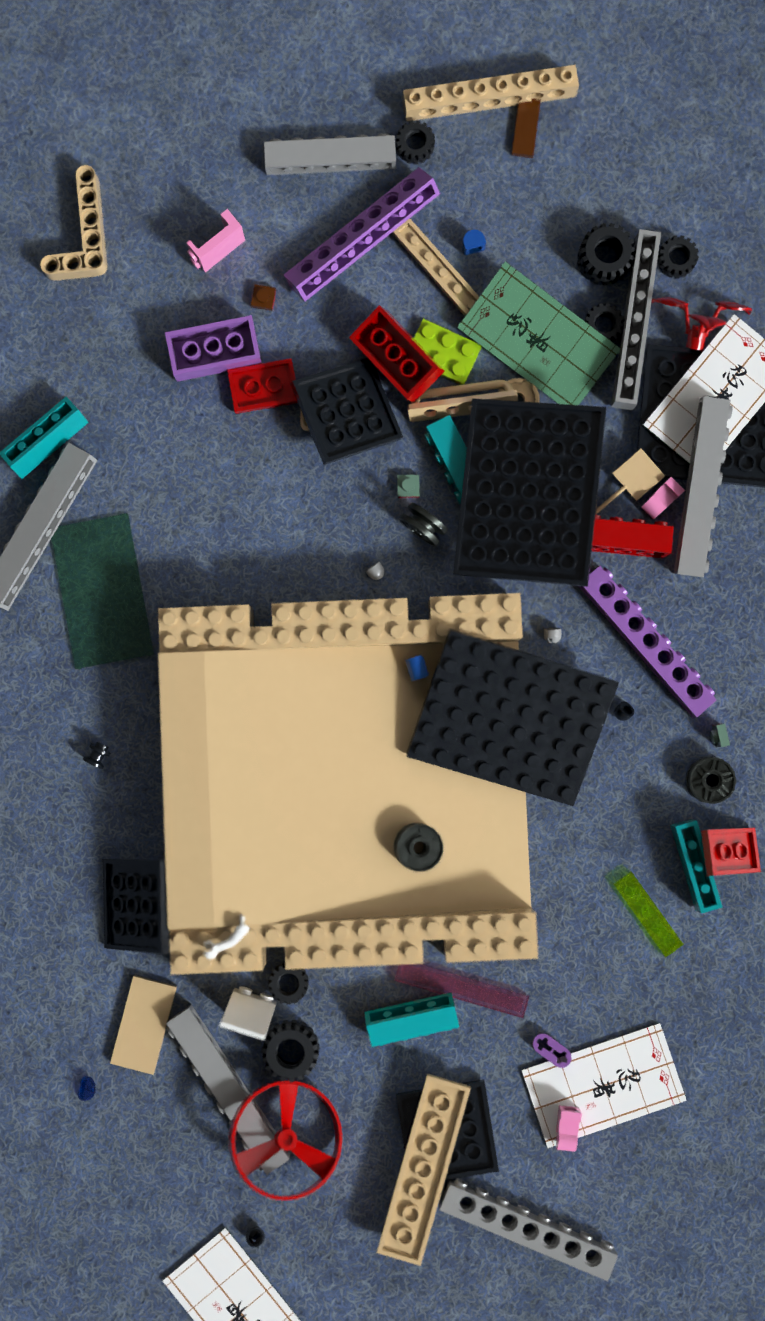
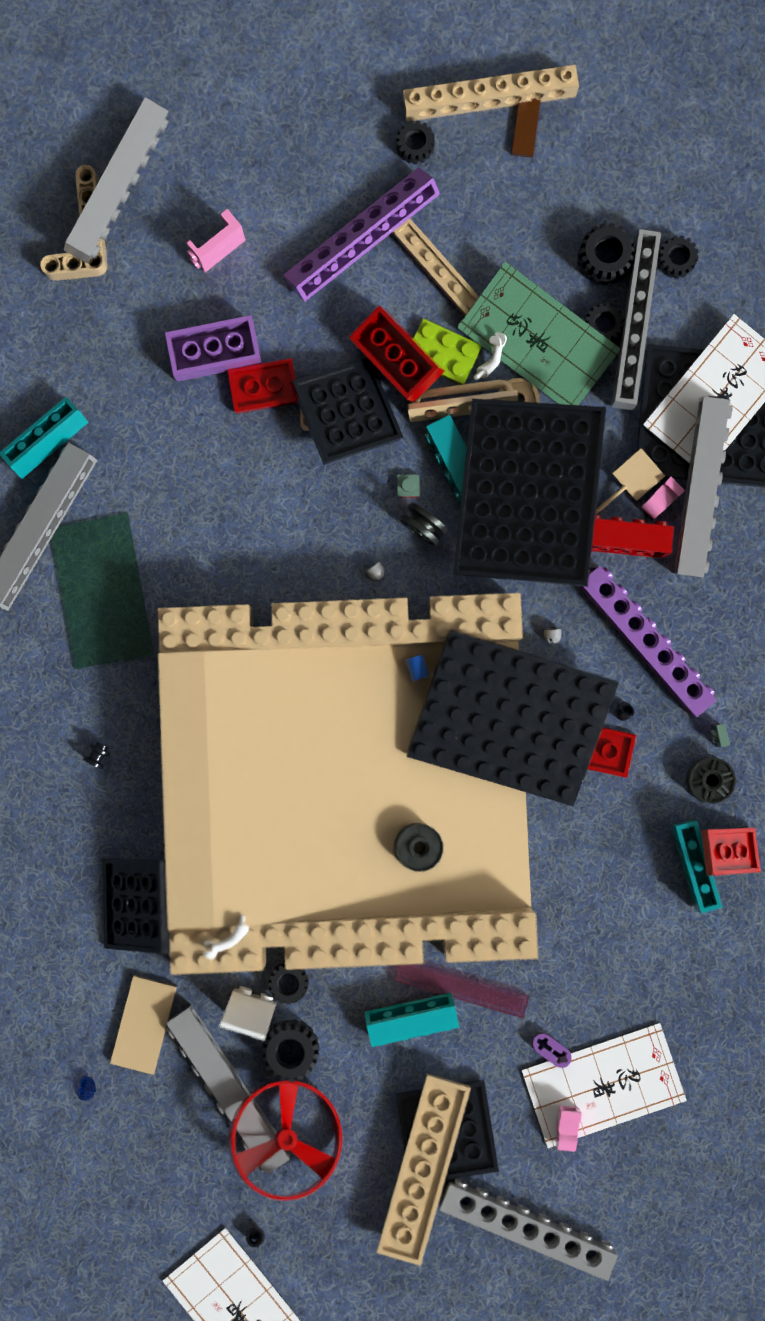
reddish brown plate [251,284,276,311] -> none
light grey brick [264,133,396,175] -> none
blue brick [462,230,486,256] -> none
clear neon green tile [613,871,684,957] -> none
red plant [651,297,752,350] -> none
none -> light grey brick [64,97,169,264]
none -> white piece [474,332,507,380]
none -> red tile [588,727,636,778]

